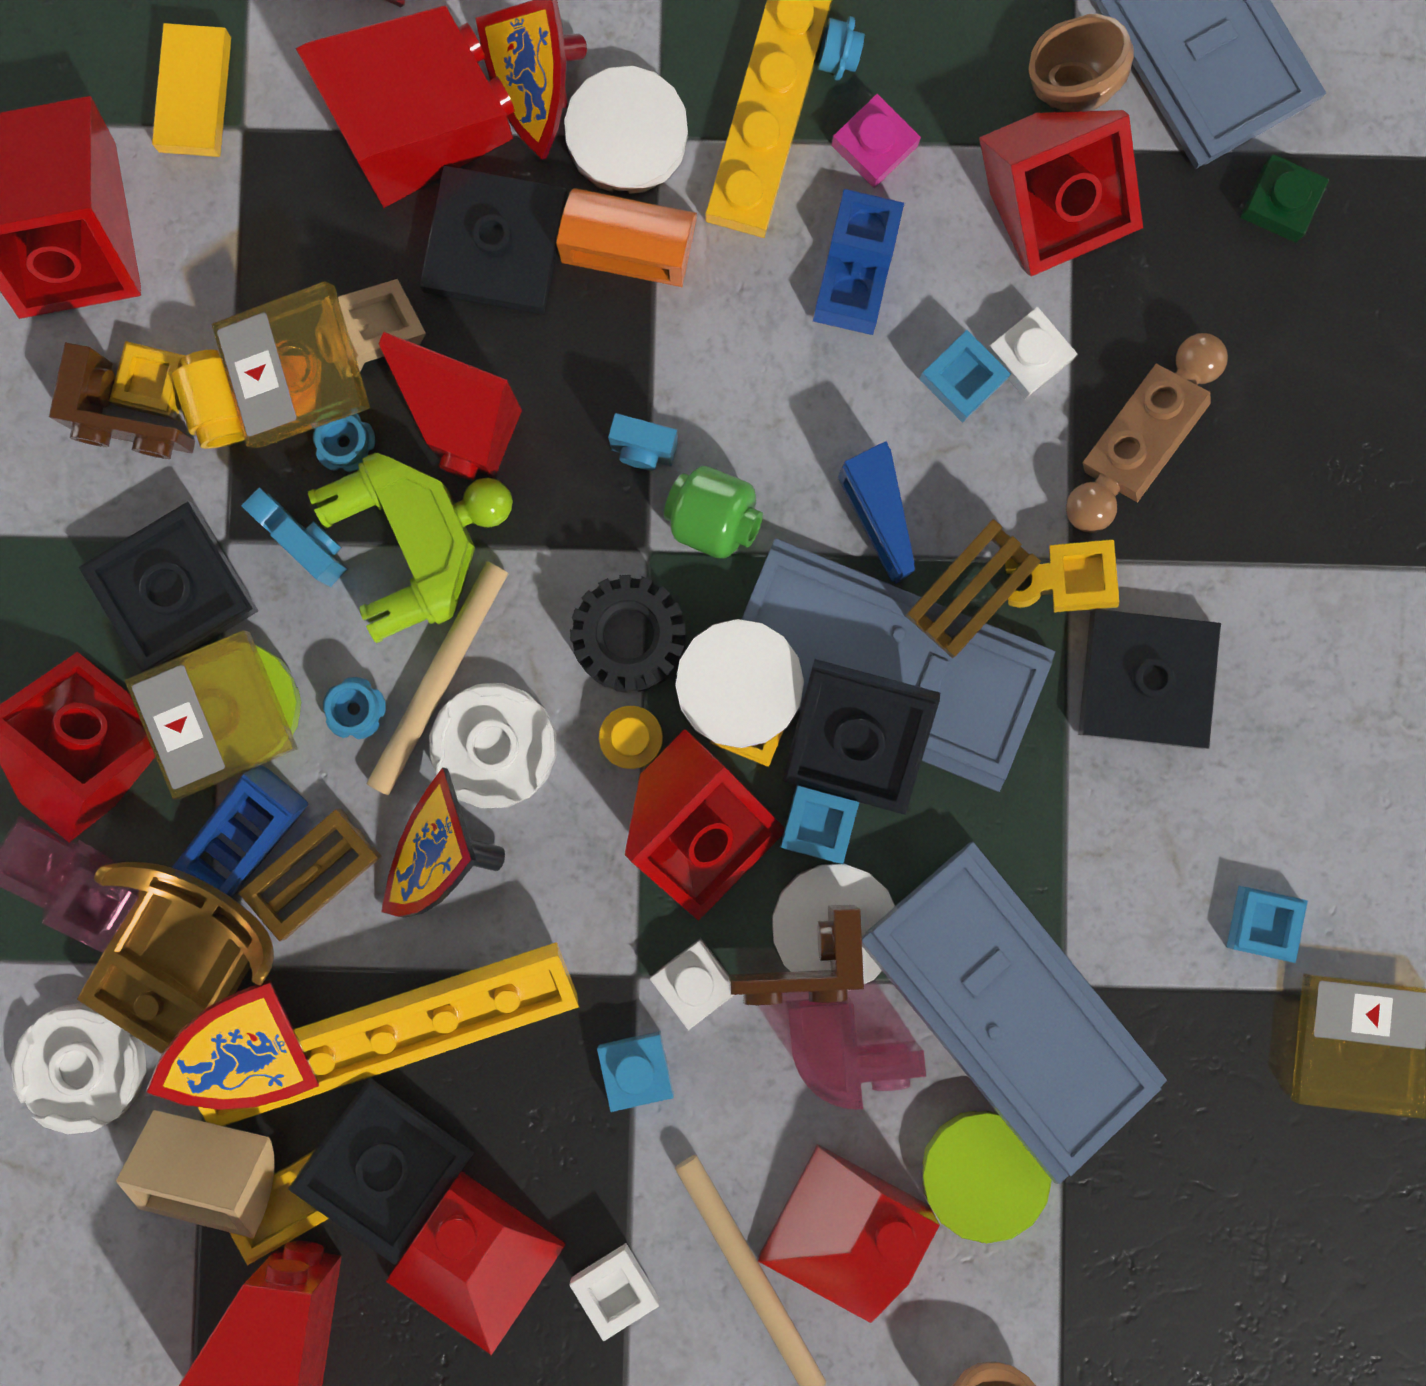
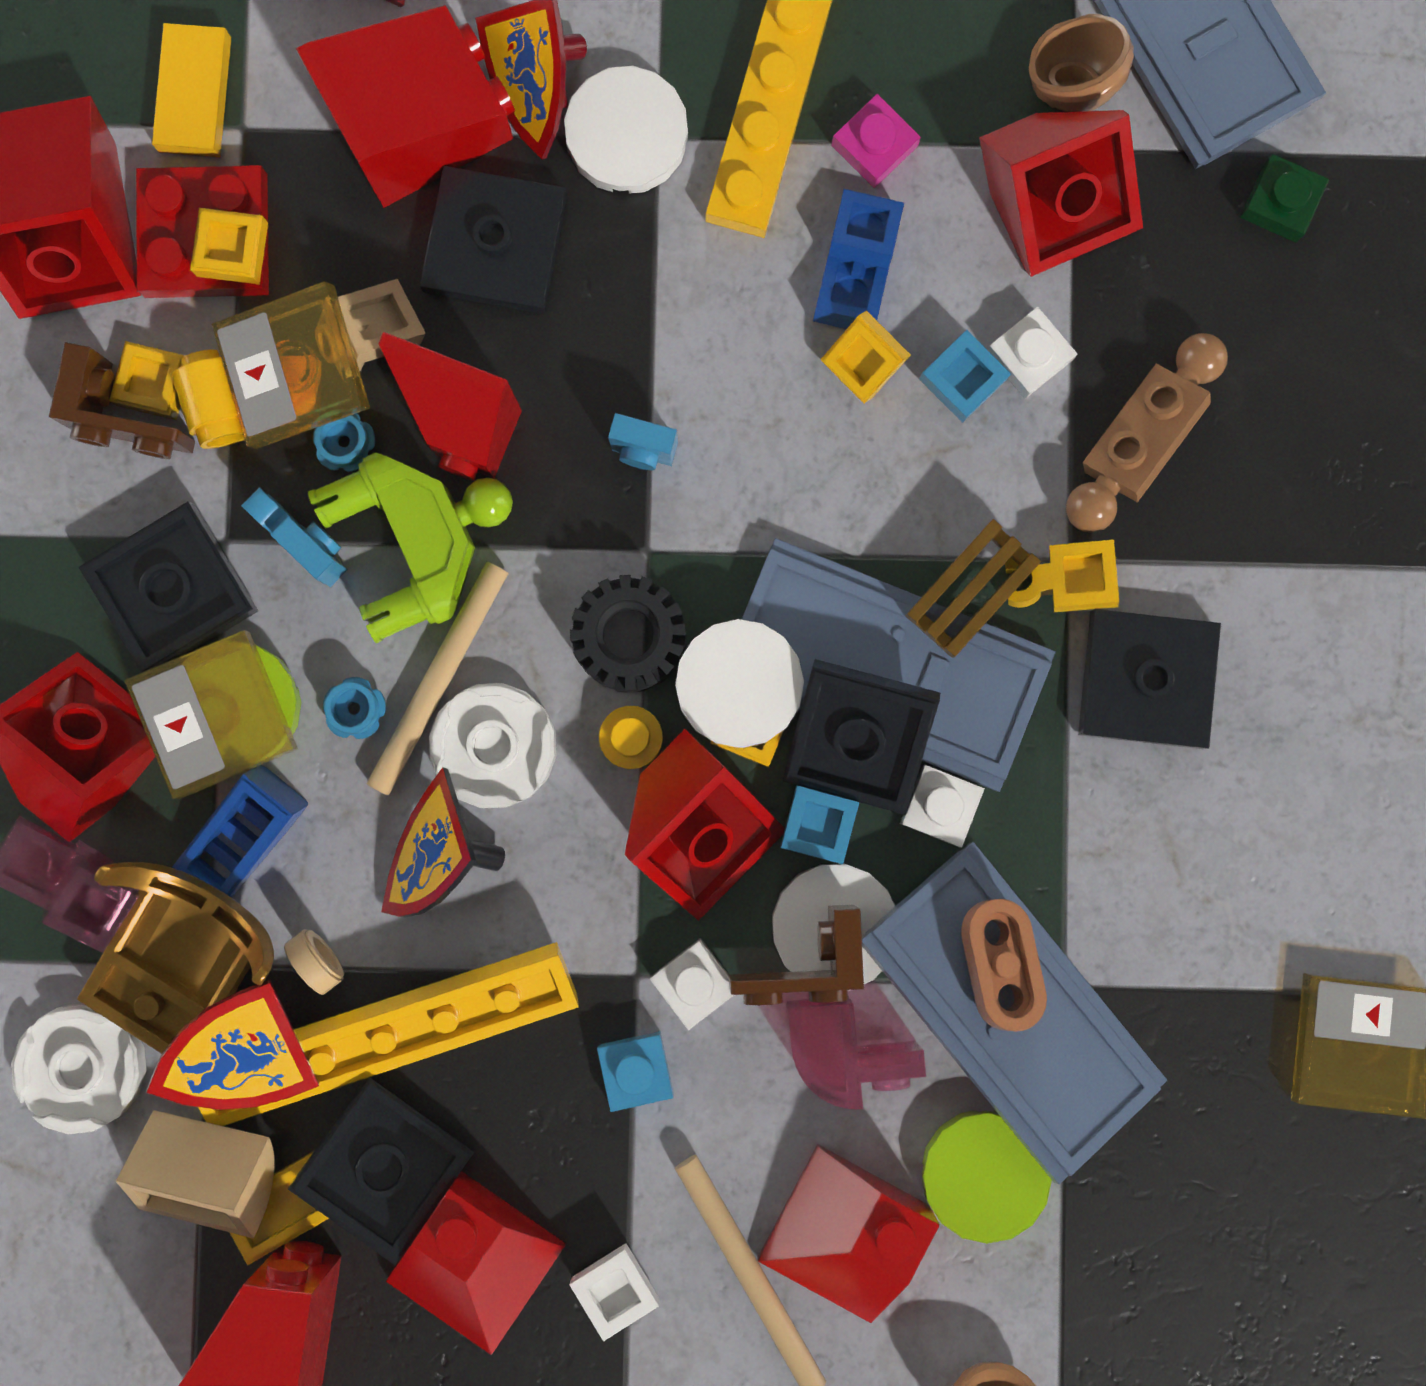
pearl gold tile [239,809,382,942] -> none
orange brick [556,188,697,287] -> none
bright green head [664,466,763,559] -> none
dark azure plate [817,16,865,80] -> none
blue slope [838,441,915,584] -> none
dark azure tile [1226,885,1308,963] -> none
none -> red plate [136,165,269,298]
none -> yellow tile [190,208,268,285]
none -> tan tile [284,929,344,995]
none -> yellow tile [820,311,911,404]
none -> white plate [899,765,985,848]
none -> nougat plate [961,899,1047,1032]

